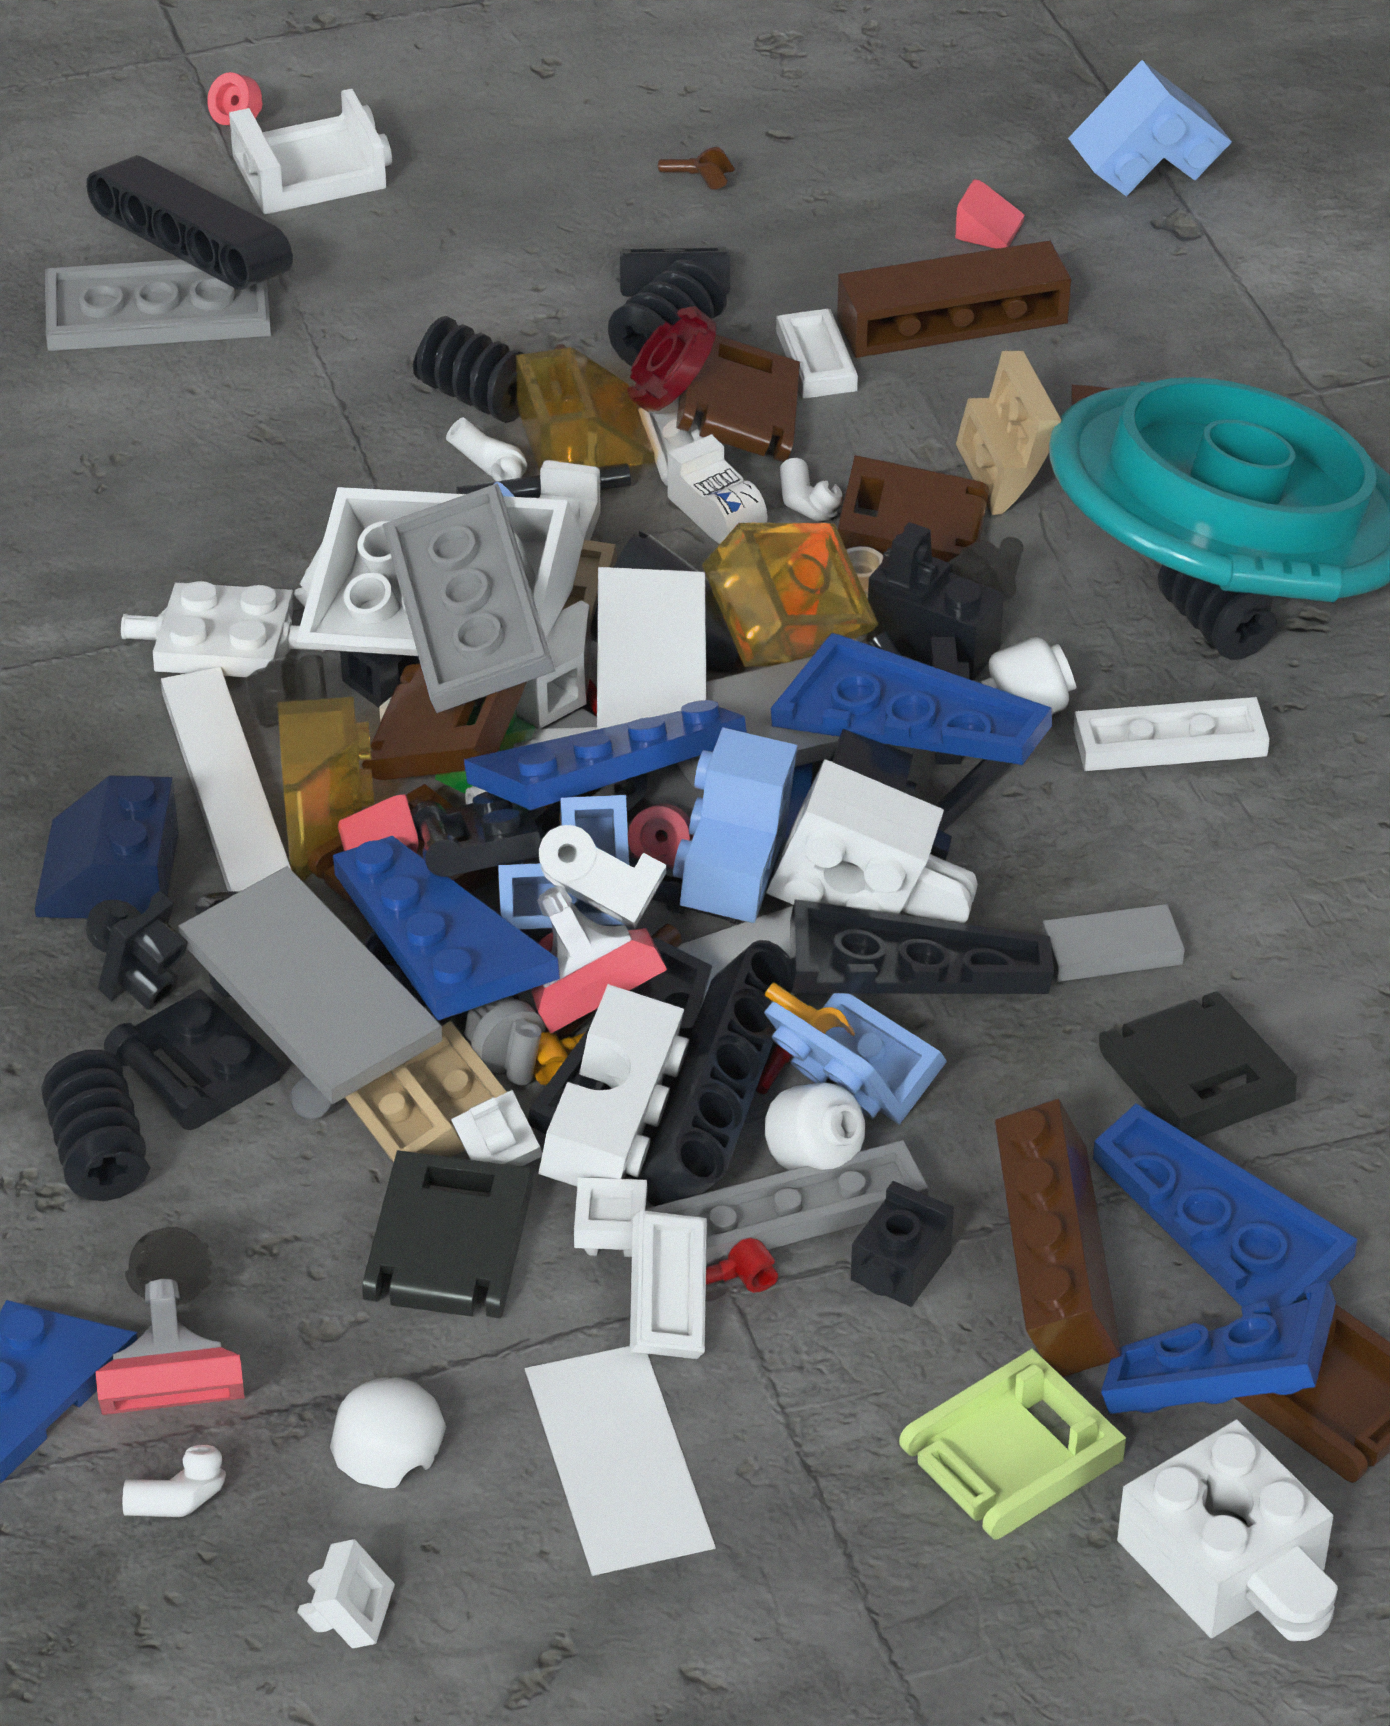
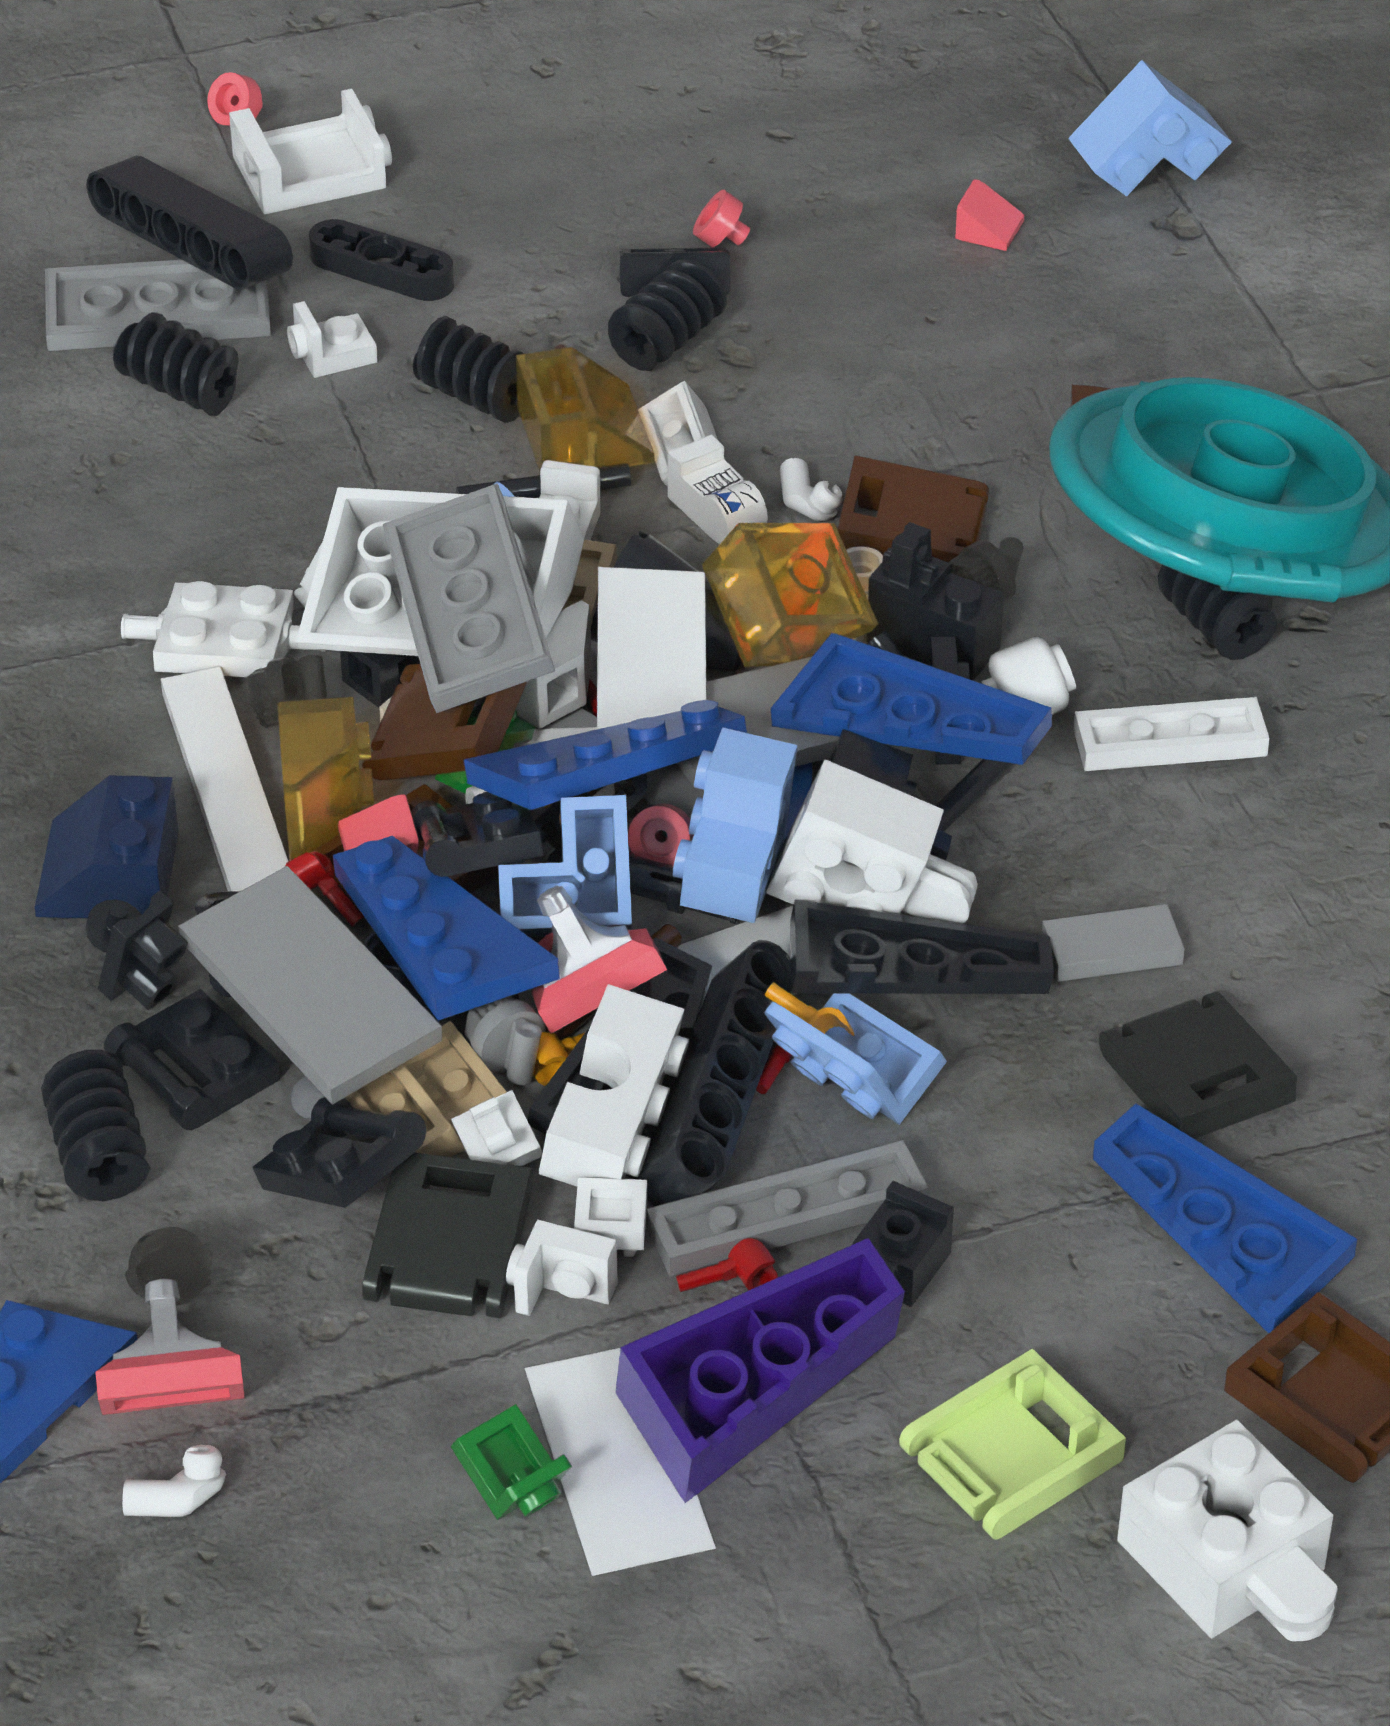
white tile [297,1539,395,1649] -> none
white hair [330,1377,446,1488] -> none
white arm [446,417,527,481] -> none
white leg [539,825,666,929] -> none
dark red tile [627,306,716,412] -> none
white tile [630,1210,707,1359] -> none
reddish brown hand [658,147,735,190] -> none
reddish brown container [676,335,800,462] -> none
white head [765,1083,865,1170] -> none
white tile [776,309,858,399] -> none
reddish brown brick [837,240,1071,358] -> none
tan slope [956,351,1061,515] -> none
reddish brown brick [995,1098,1121,1377] -> none
blue wing [1101,1280,1336,1414] -> none
none -> black piece [113,312,239,416]
none -> black plate [252,1097,426,1208]
none -> red hand [285,852,365,927]
none -> white bracket [287,301,377,378]
none -> black beam [309,219,454,301]
none -> green bracket [451,1404,572,1520]
none -> white bracket [506,1219,618,1316]
none -> dark purple wedge [615,1238,905,1503]
none -> coral tile [693,190,750,247]

